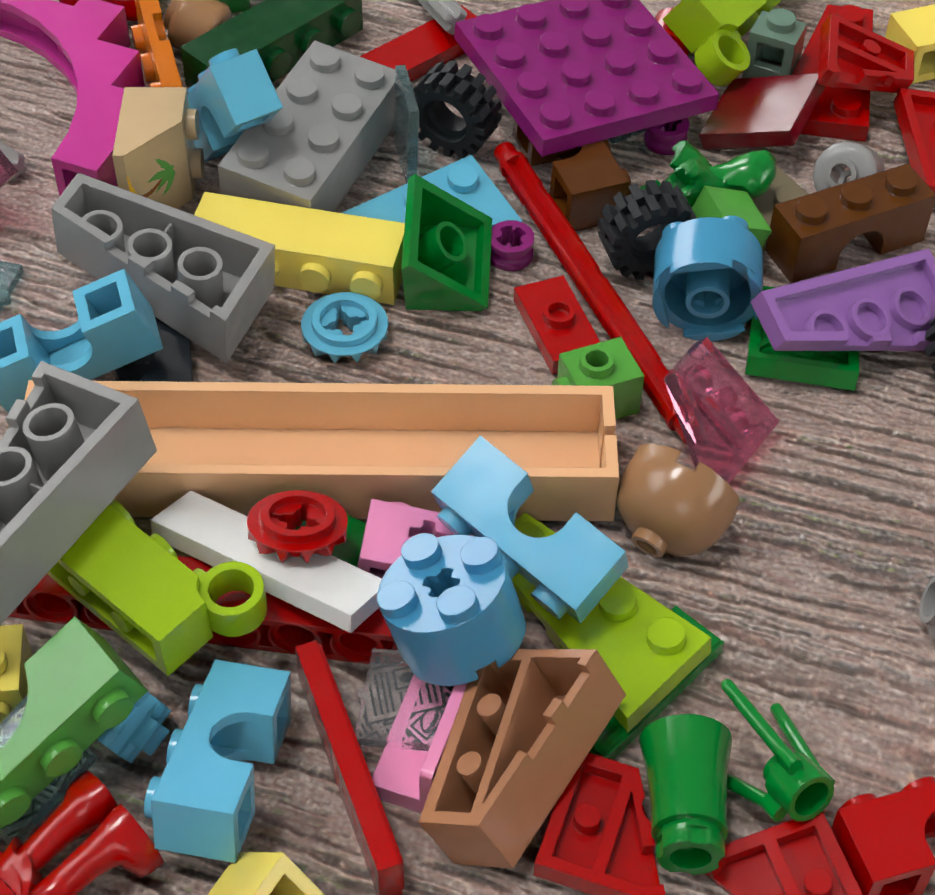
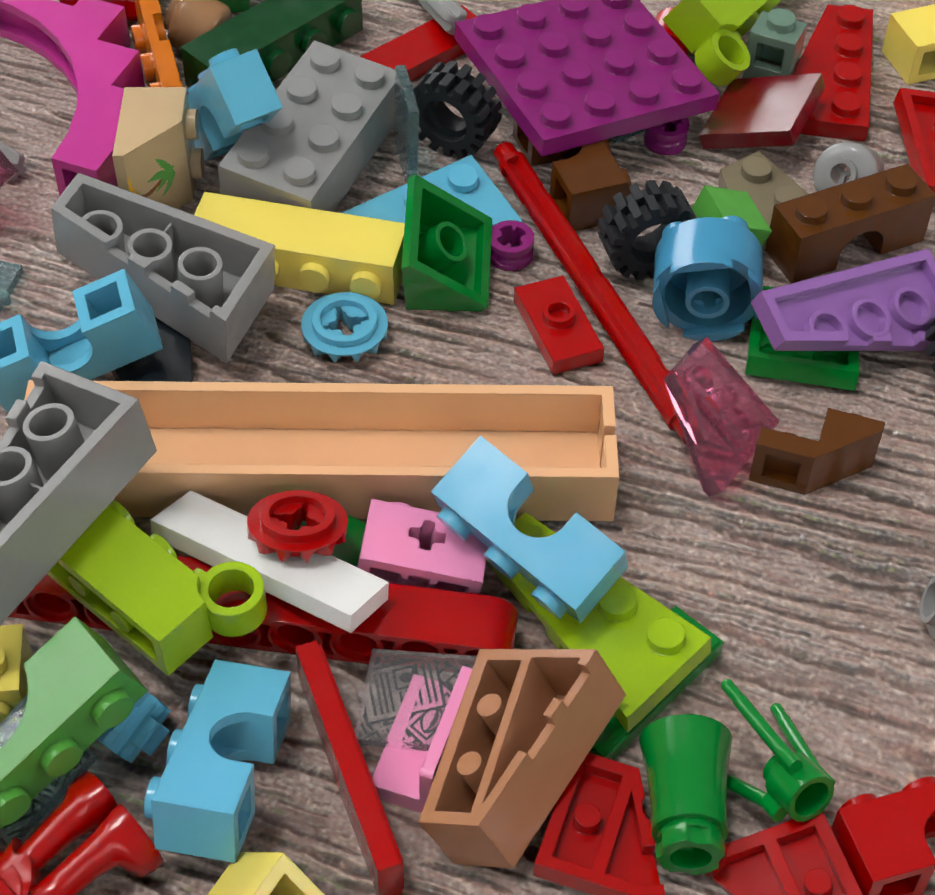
dark azure brick [377,533,526,686] -> none
bright green brick [552,337,644,420] -> none
medium nougat cylinder [616,443,740,558] -> none
green animal [640,140,777,225] -> none
red wing [818,13,914,93] -> none
none -> reddish brown slope [749,408,885,495]

